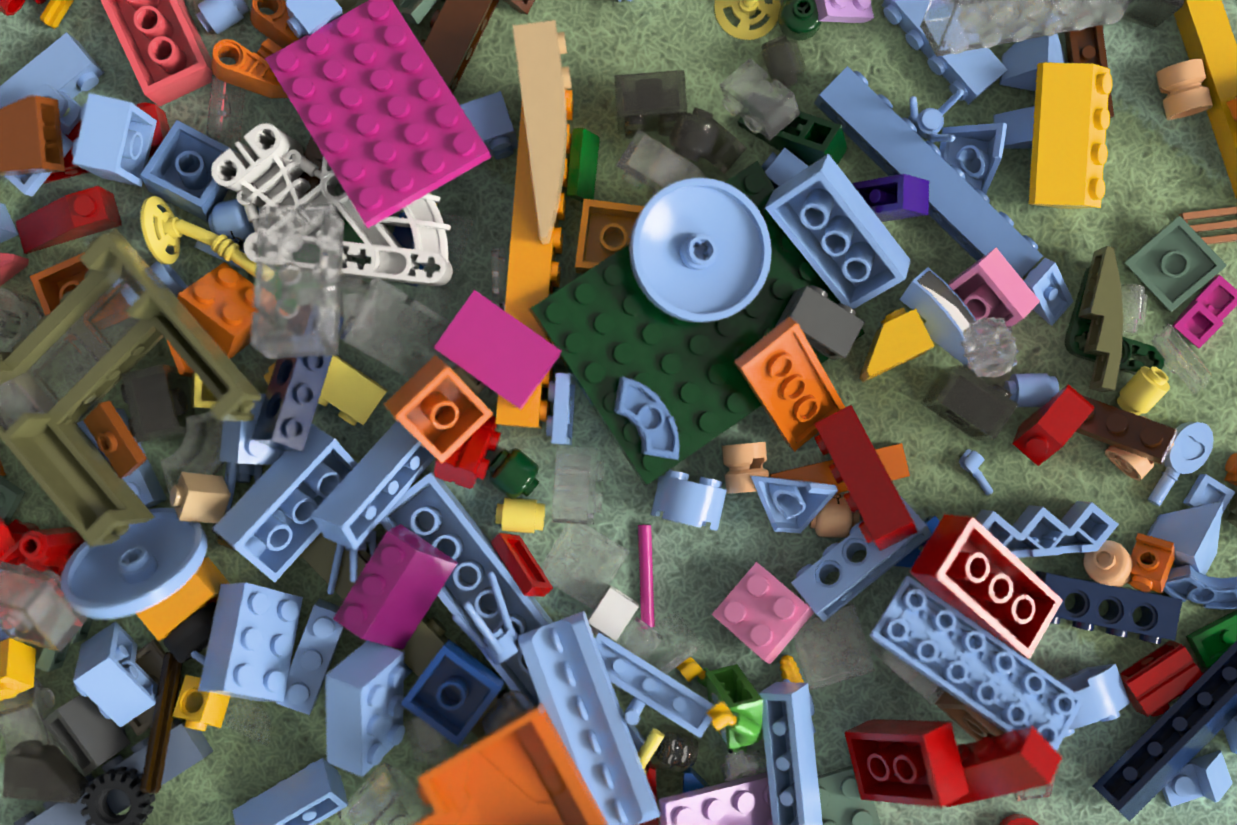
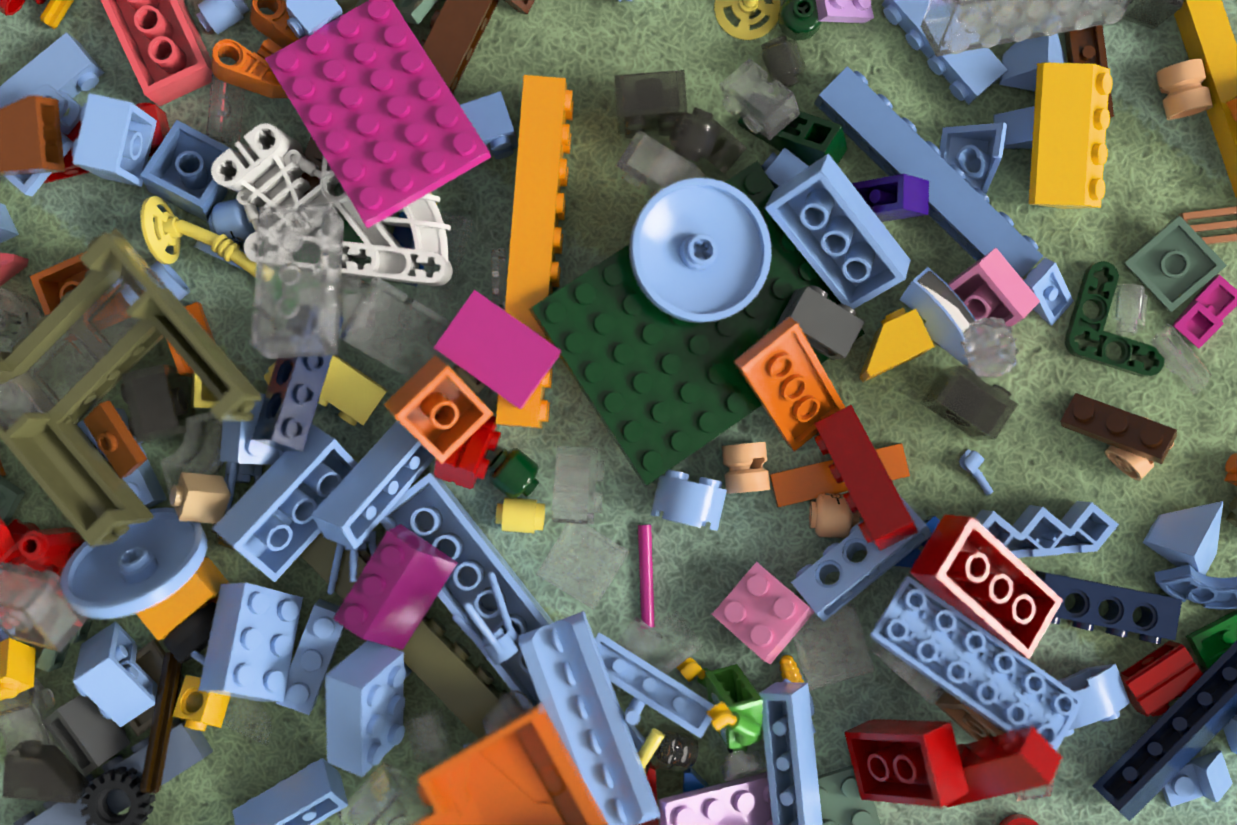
red slope [15,186,122,254] -> none
orange brick [177,262,278,359] -> none
blue brick [401,639,505,747] -> none
red tile [491,533,553,597] -> none
tan slope [513,20,572,244] -> none
light blue plate [546,373,576,445] -> none
green tile [566,128,600,202] -> none
light orange brick [575,199,644,274] -> none
white brick [588,585,639,641] -> none
medium blue tile [614,377,679,460] -> none
light blue slope [750,475,839,533] -> none
light blue plant [908,89,964,144] -> none
light blue brick [1004,373,1059,408] -> none
red slope [1012,384,1094,466] -> none
olive slope [1078,246,1123,392] -> none
light nougat head [1083,540,1133,587] -> none
light yellow brick [1117,366,1170,416] -> none
orange brick [1128,533,1175,594] -> none
light blue piece [1147,421,1214,506] -> none
light blue plate [1183,474,1235,514] -> none

